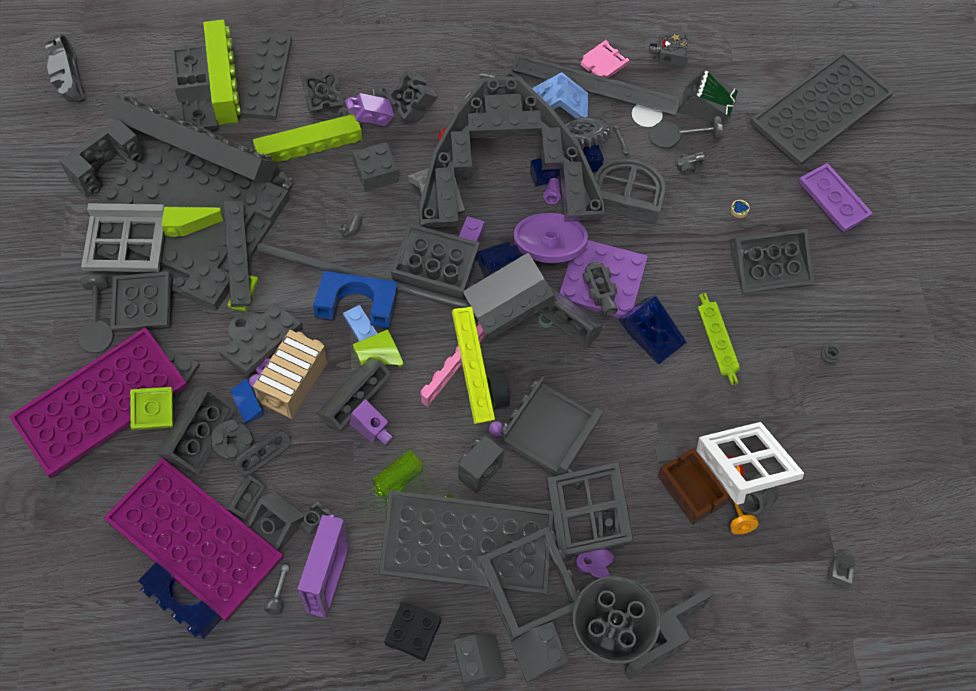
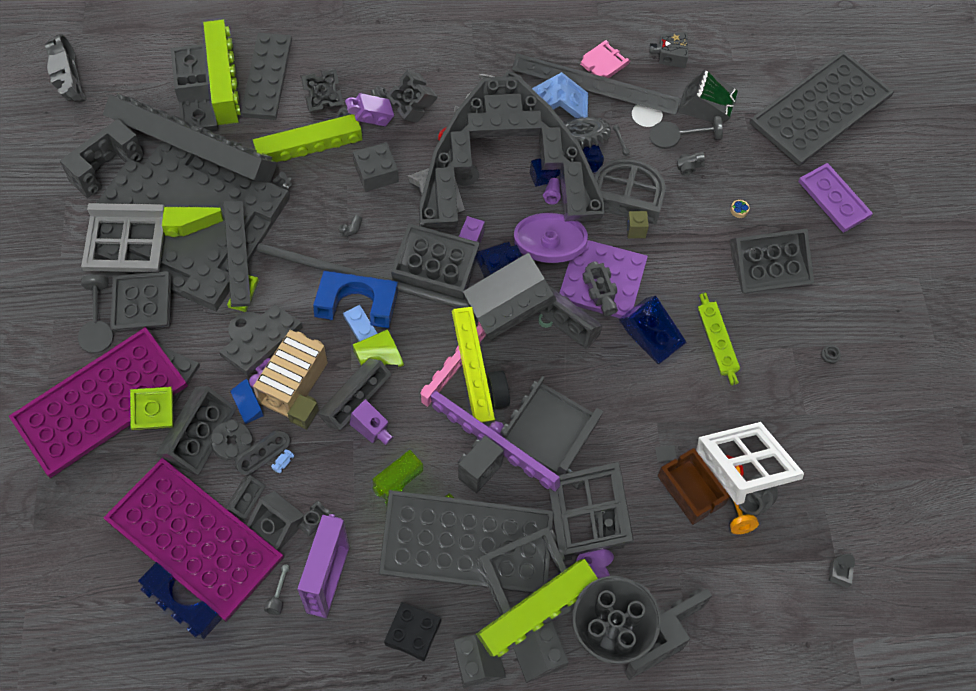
none -> light blue piece [271,449,294,473]
none -> olive brick [287,394,319,430]
none -> medium lavender plate [430,390,560,492]
none -> lime brick [476,559,598,657]
none -> olive brick [626,211,649,238]

